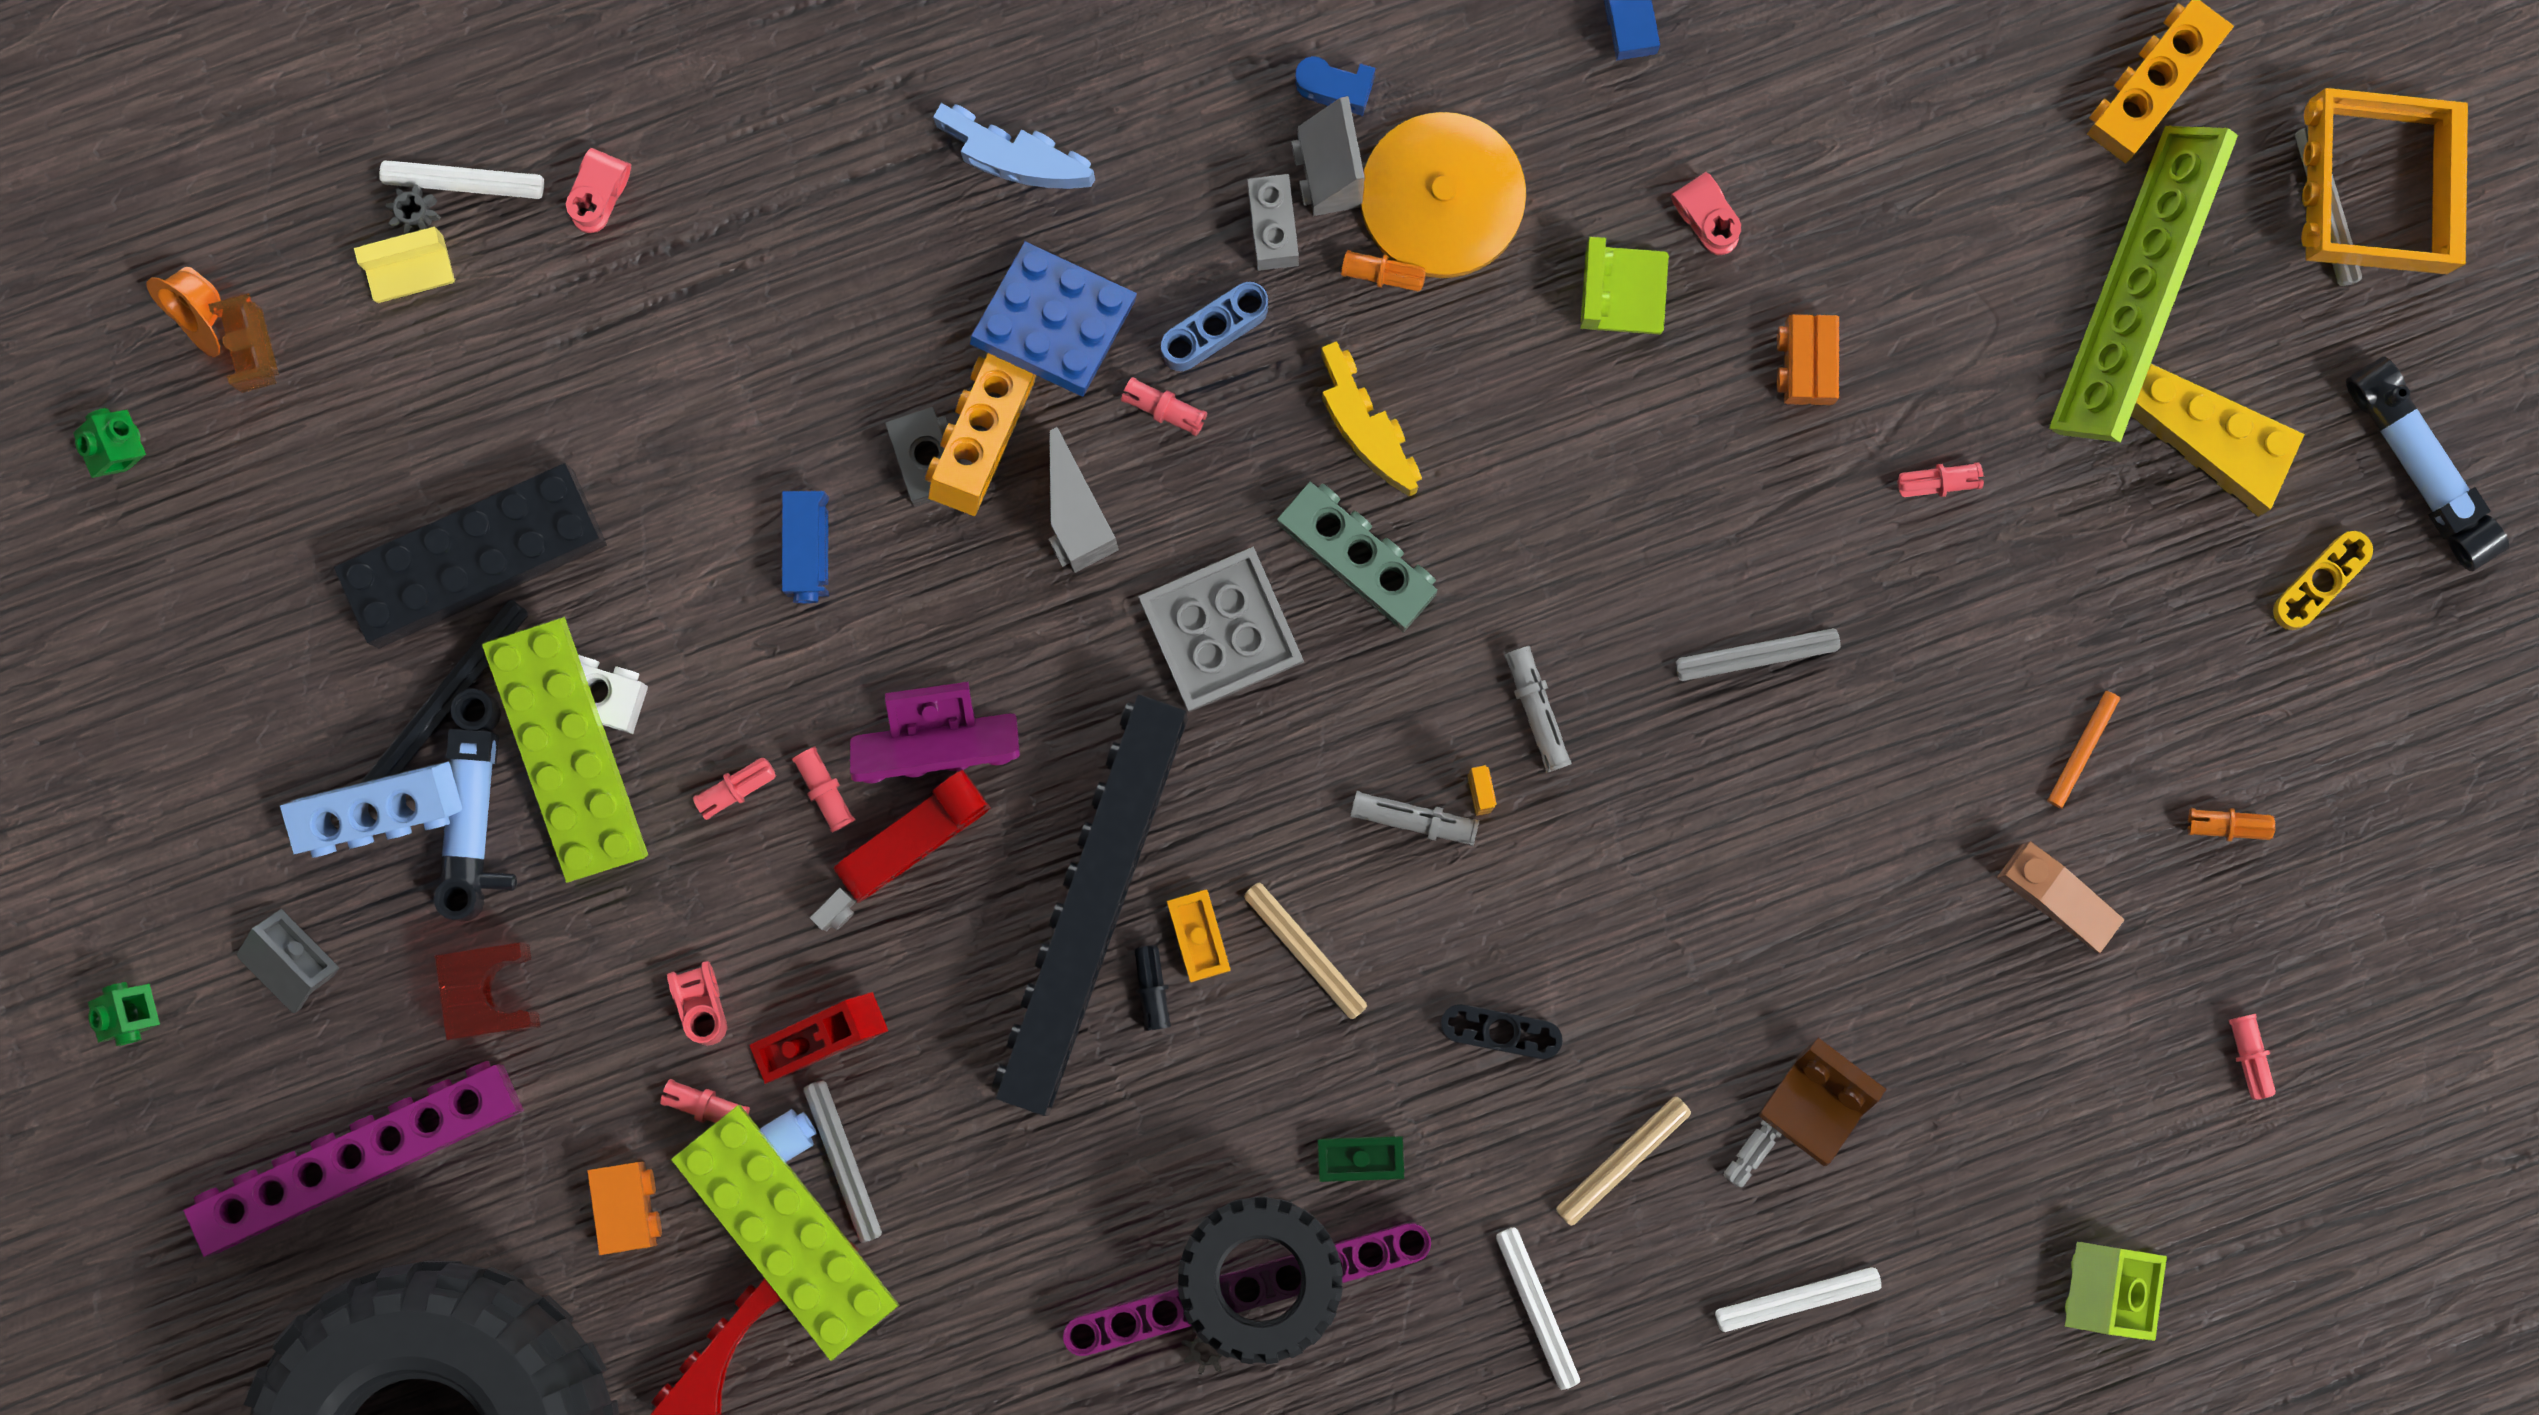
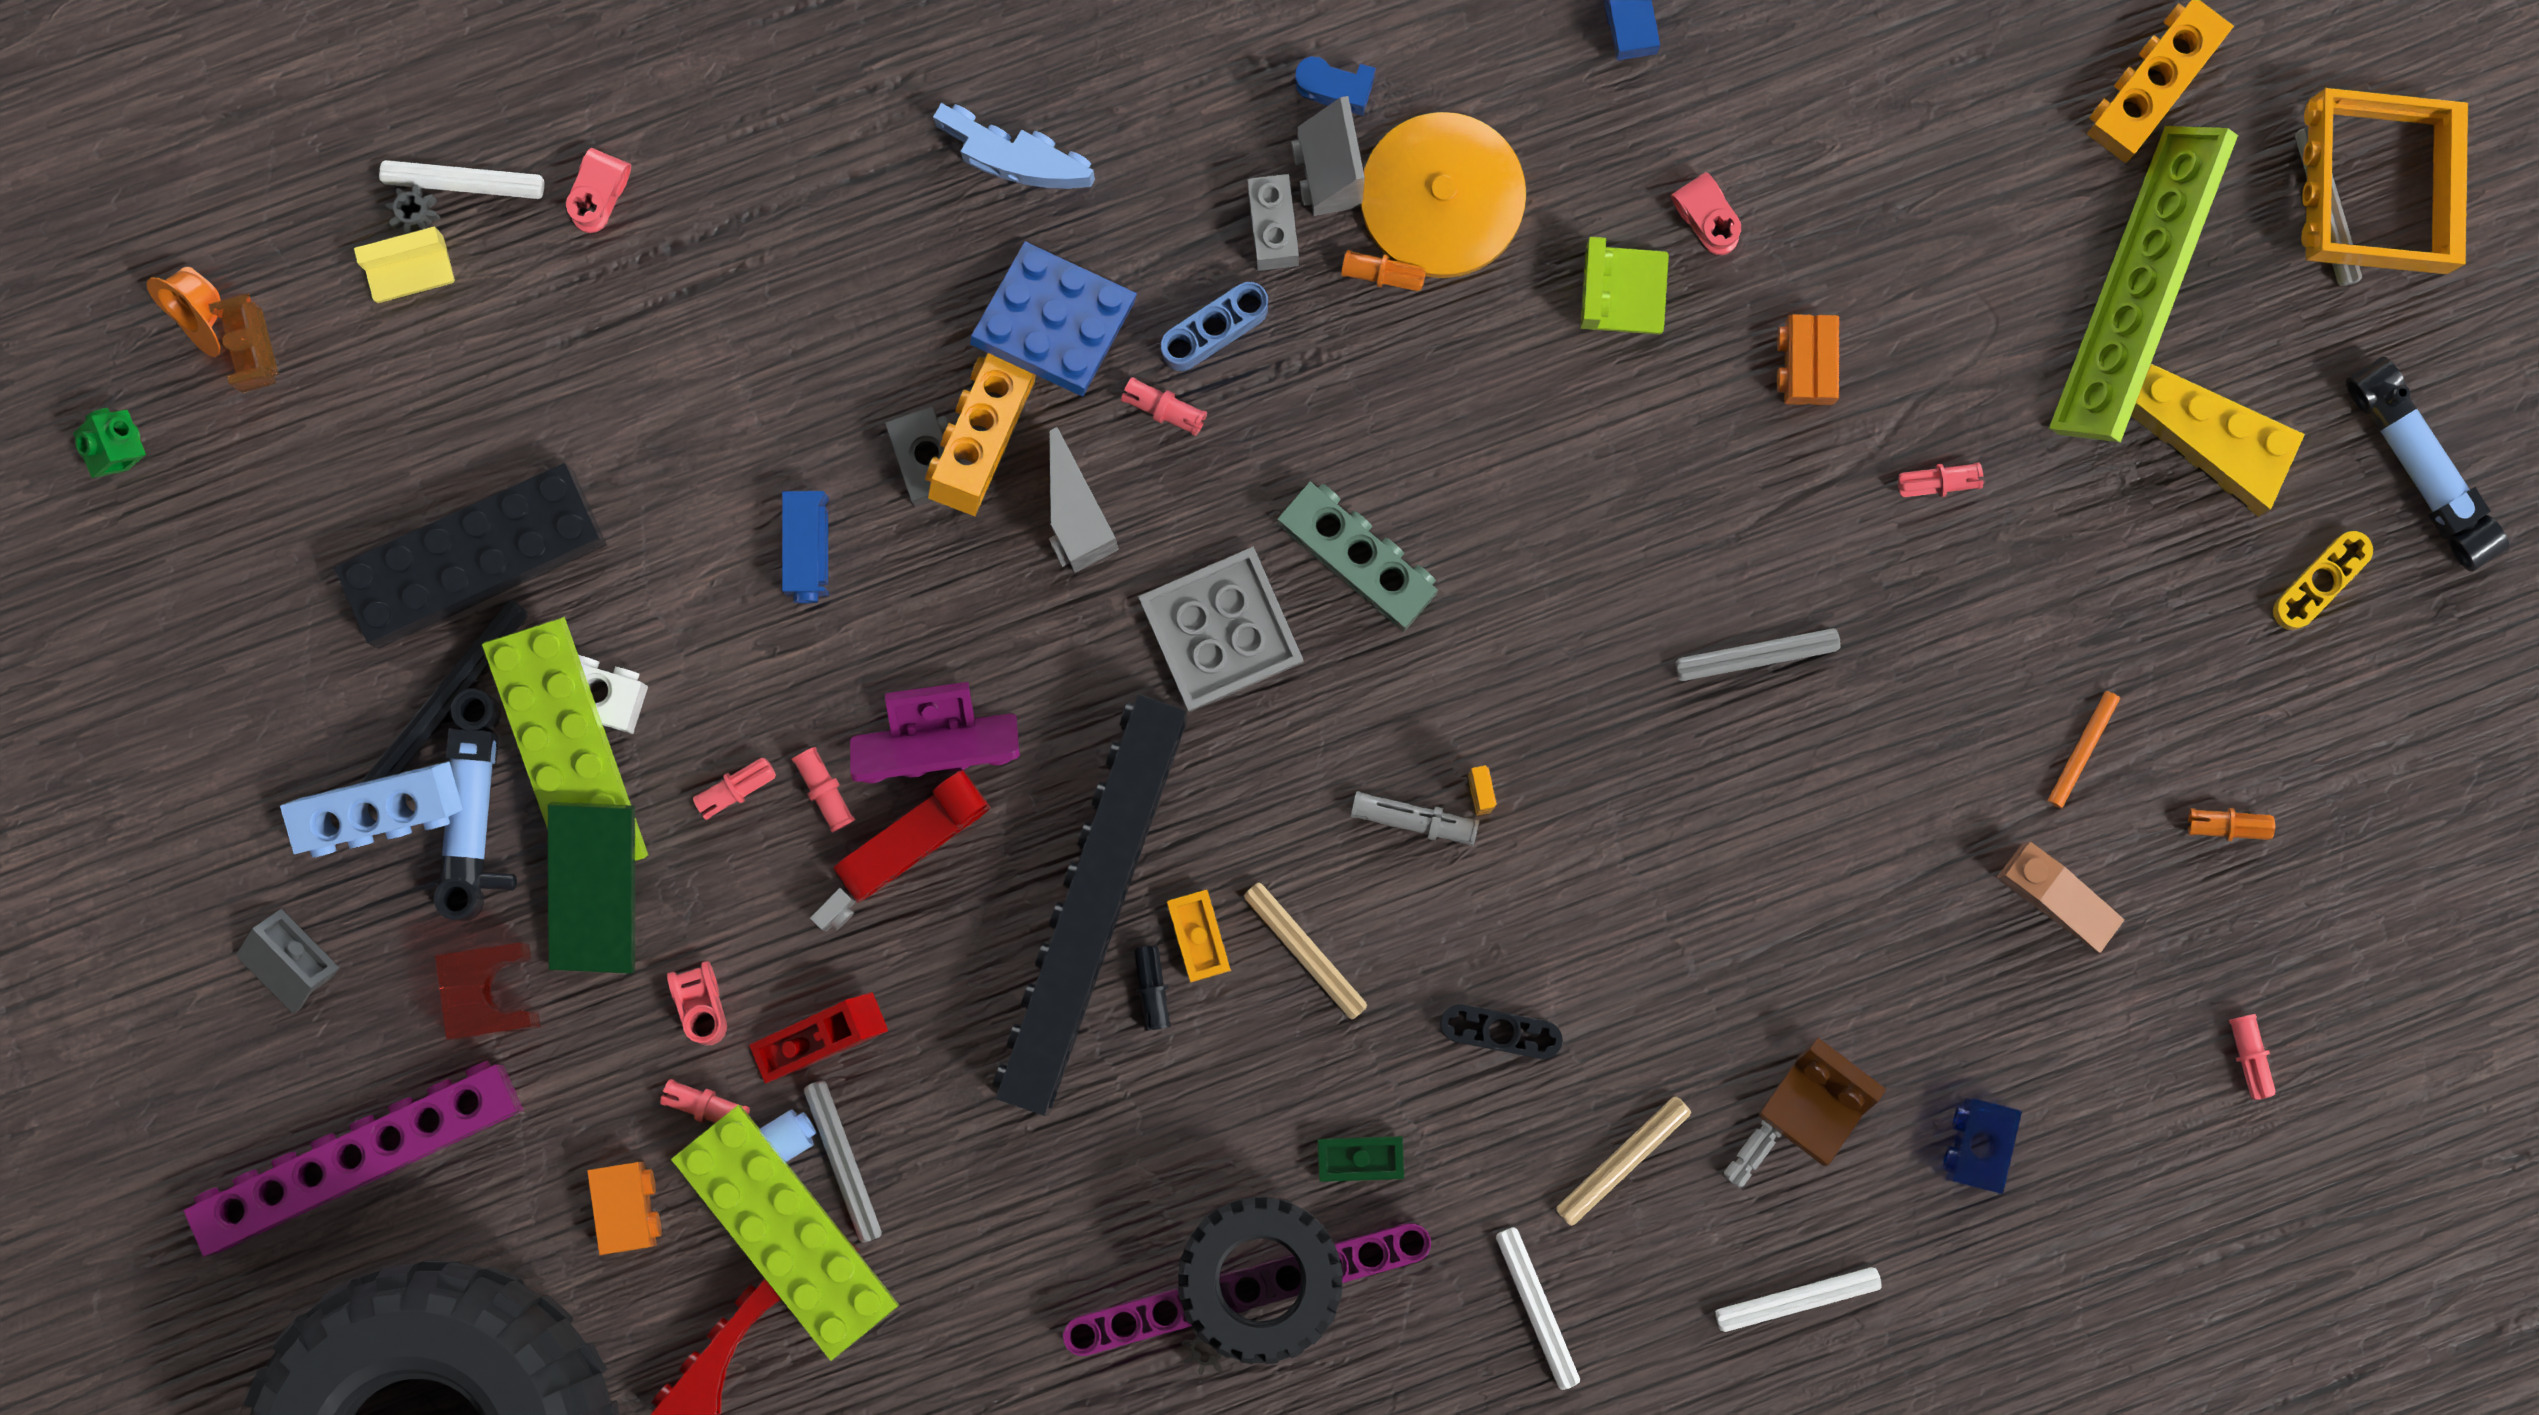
green brick [88,982,160,1046] -> none
yellow slope [1321,341,1422,496] -> none
light grey pin [1504,646,1572,773] -> none
lime slope [2065,1242,2167,1341] -> none
none -> dark green tile [548,802,635,974]
none -> clear blue brick [1942,1098,2022,1194]

